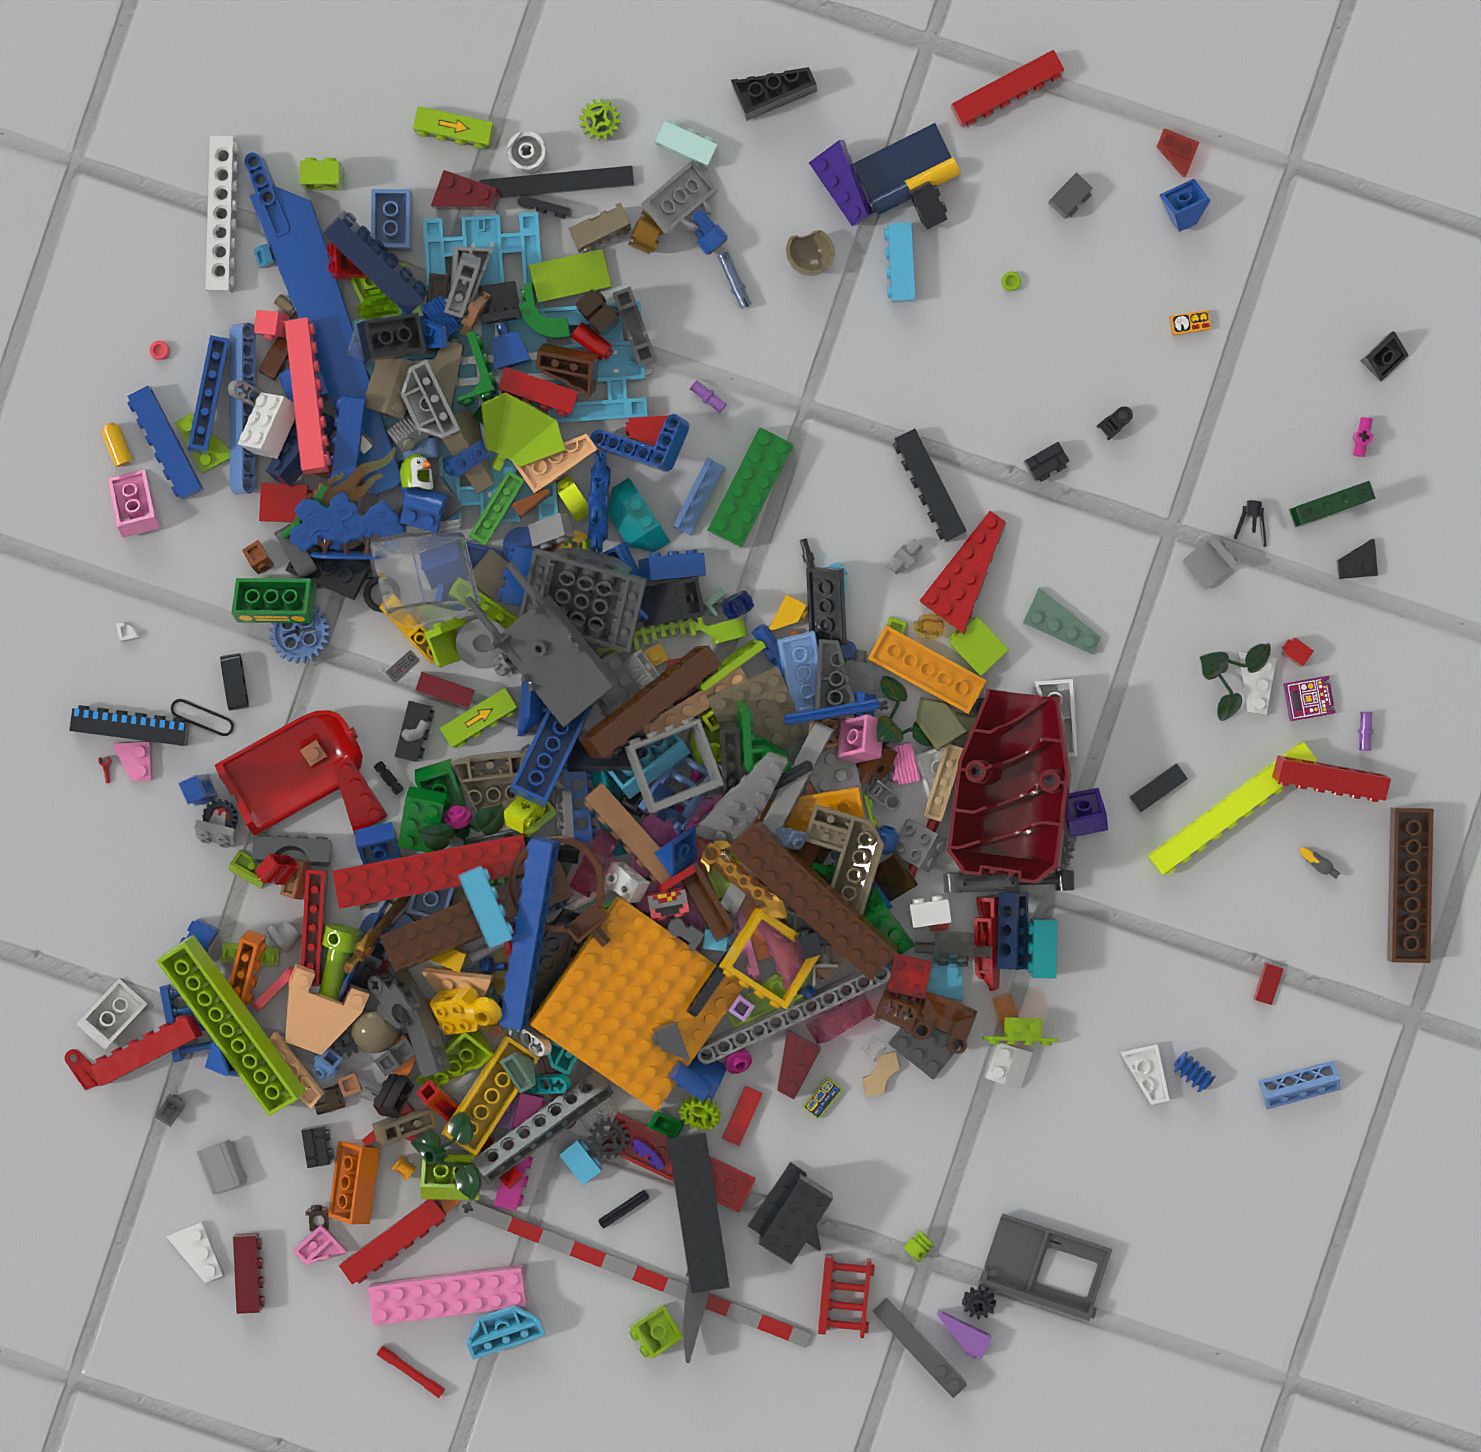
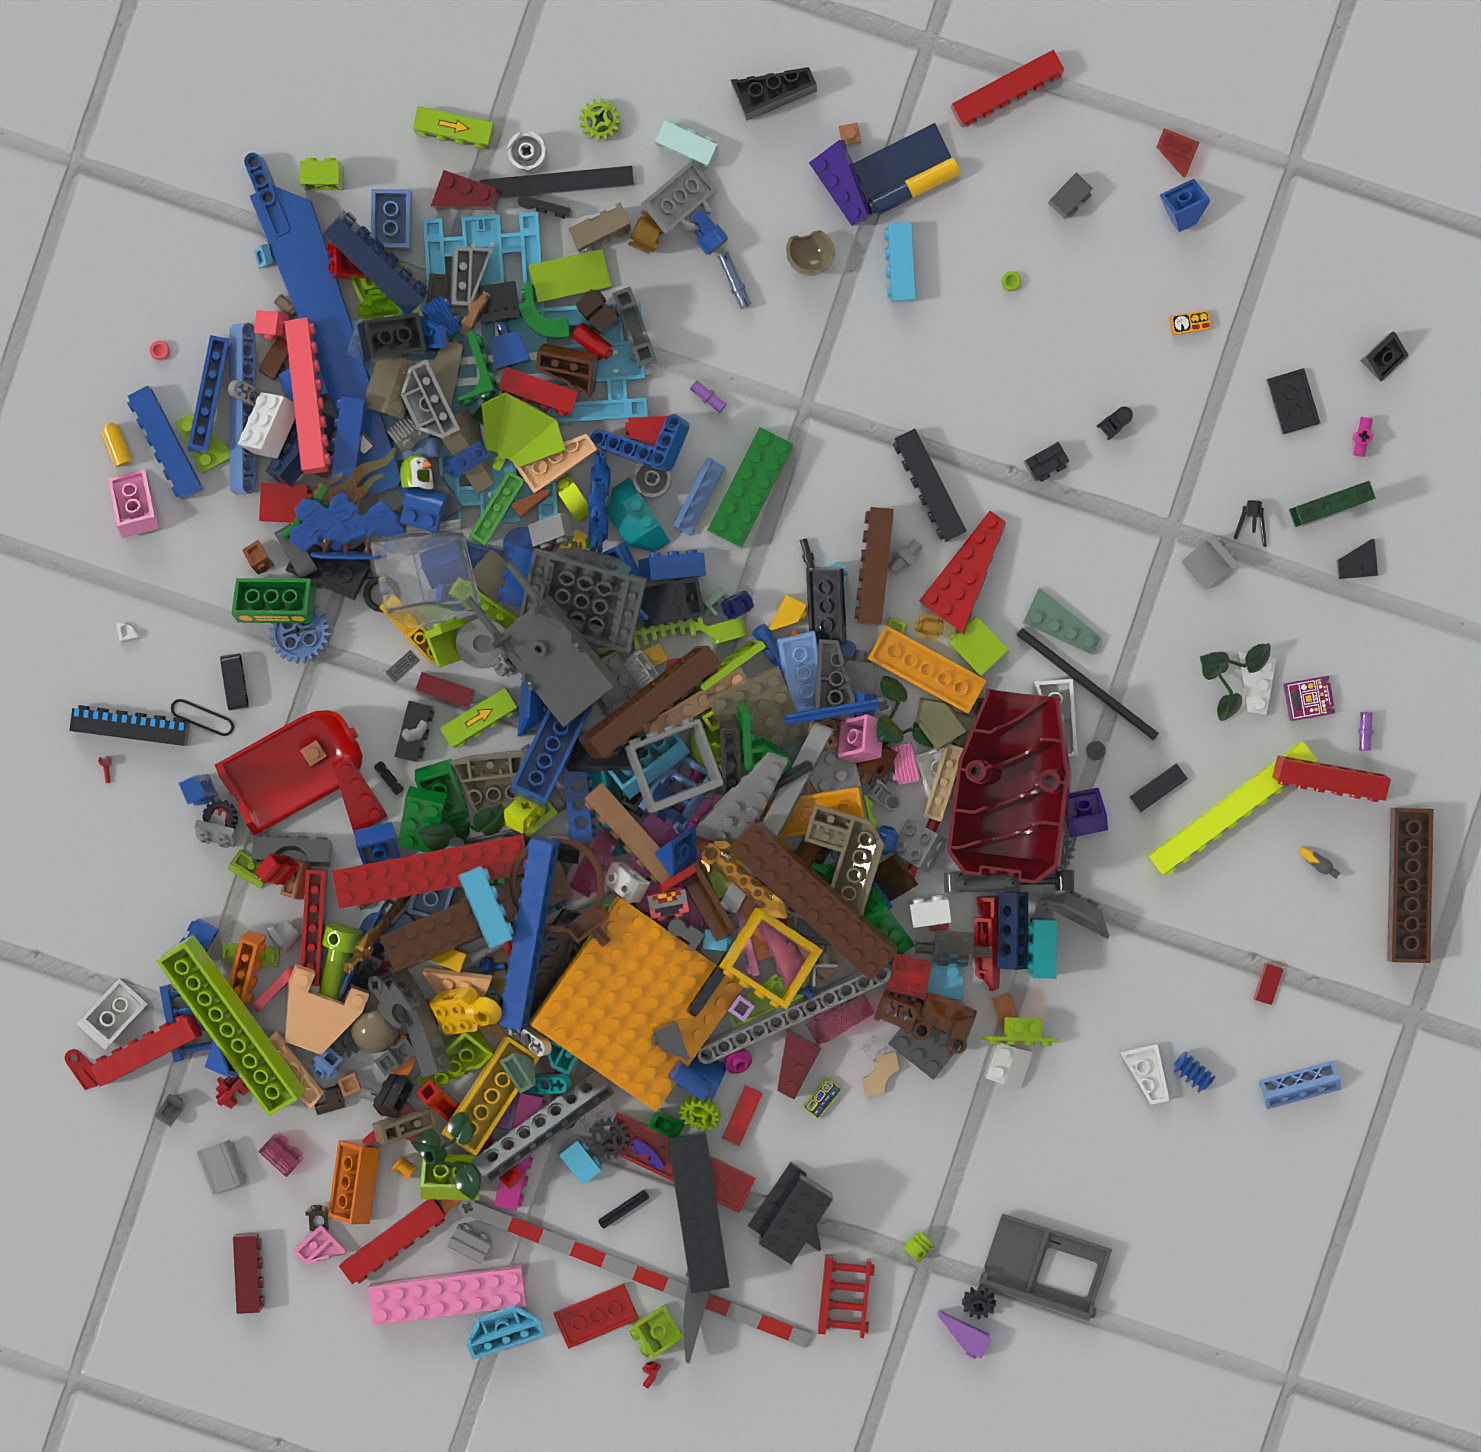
bright pink wing [113,742,152,781] -> none
white wing [166,1221,224,1283] -> none
white brick [205,136,239,293] -> none
black brick [301,1125,334,1168] -> none
red piece [376,1345,445,1398] -> none
dark pink plate [443,805,472,829] -> none
light grey slope [444,252,481,318] -> none
light grey beam [556,789,574,845] -> none
sand blue bracket [775,827,809,850] -> none
black brick [793,928,823,960] -> none
dark grey slope [873,1298,967,1398] -> none
black brick [908,181,948,230] -> none
red brick [1281,638,1314,667] -> none
none -> red hips [215,1076,250,1109]
none -> clear pink brick [258,1133,304,1178]
none -> light grey brick [447,1223,493,1264]
none -> red tile [553,1283,639,1349]
none -> light grey brick [633,463,672,499]
none -> red plate [642,1361,661,1389]
none -> nougat plate [839,122,861,145]
none -> reddish brown brick [854,507,894,626]
none -> black piece [1017,628,1159,740]
none -> dark grey wedge [1038,890,1109,939]
none -> clear smoke tile [1086,741,1106,760]
none -> black tile [1266,368,1320,435]

